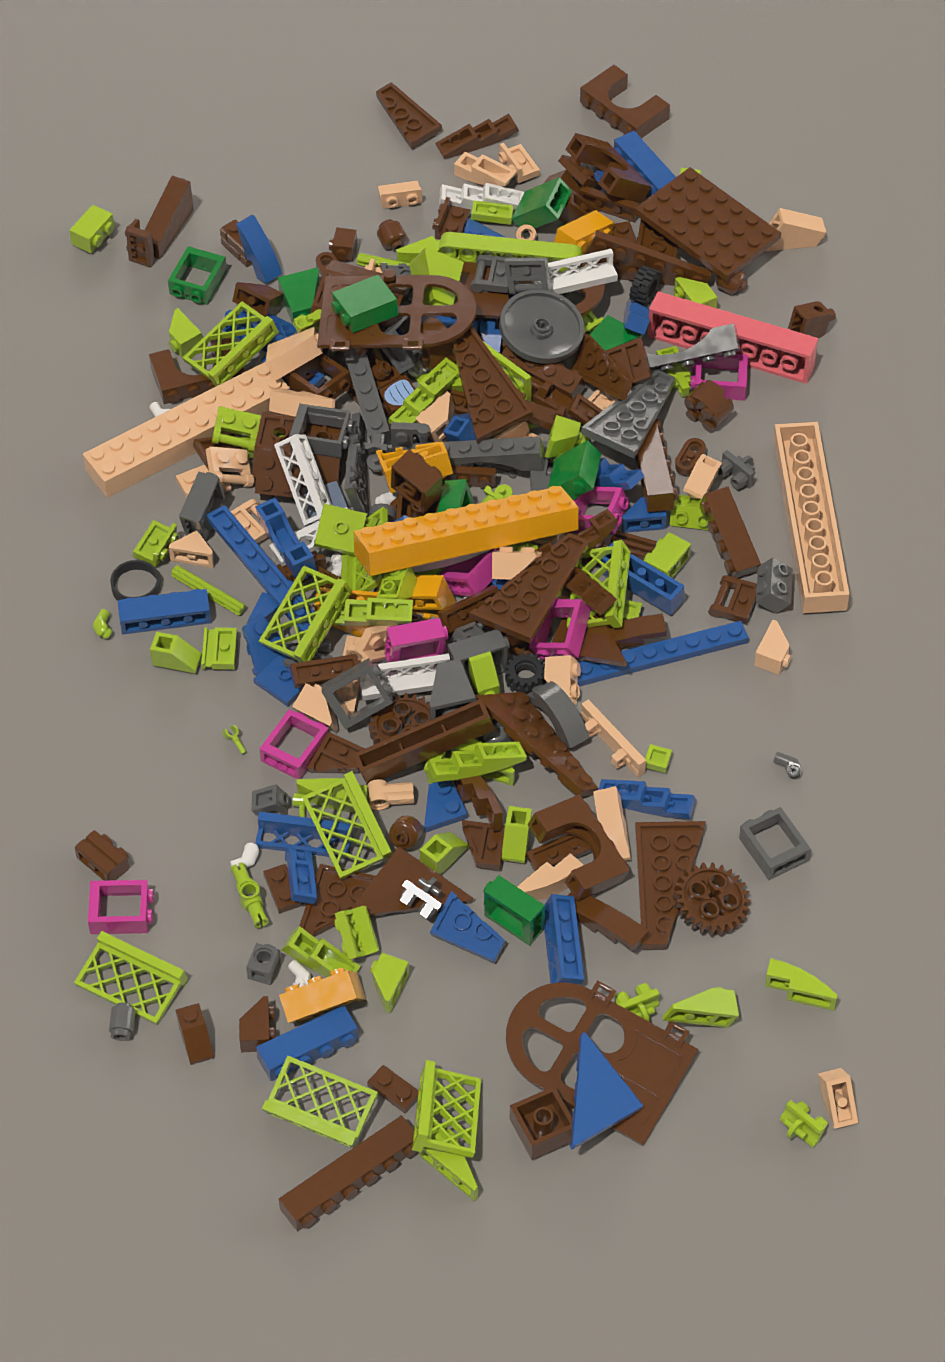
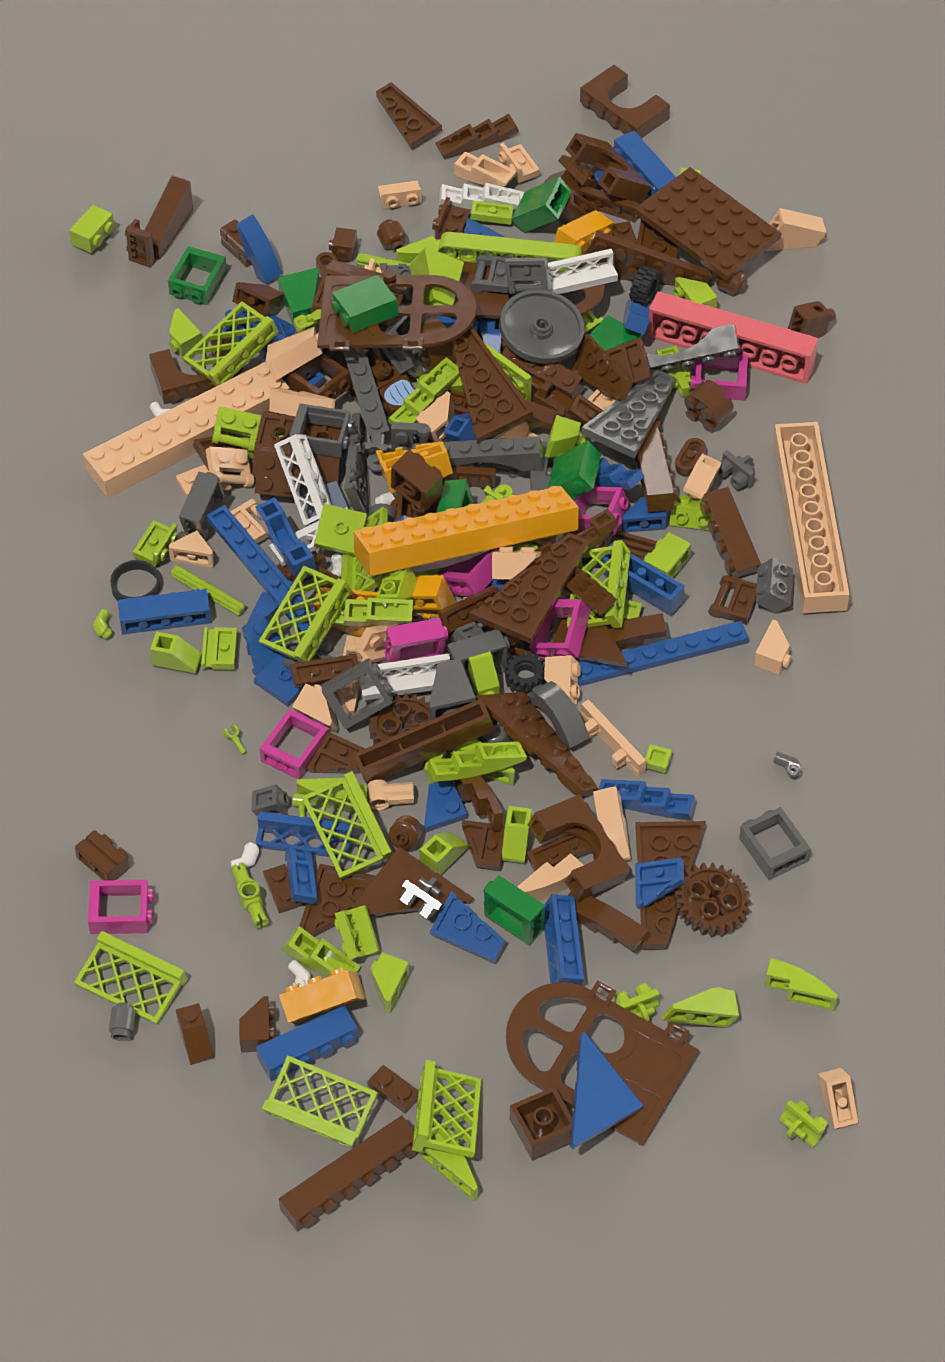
dark grey brick [246,943,280,985] -> none
light nougat plate [516,225,537,241] -> none
none -> blue wing [635,858,684,909]

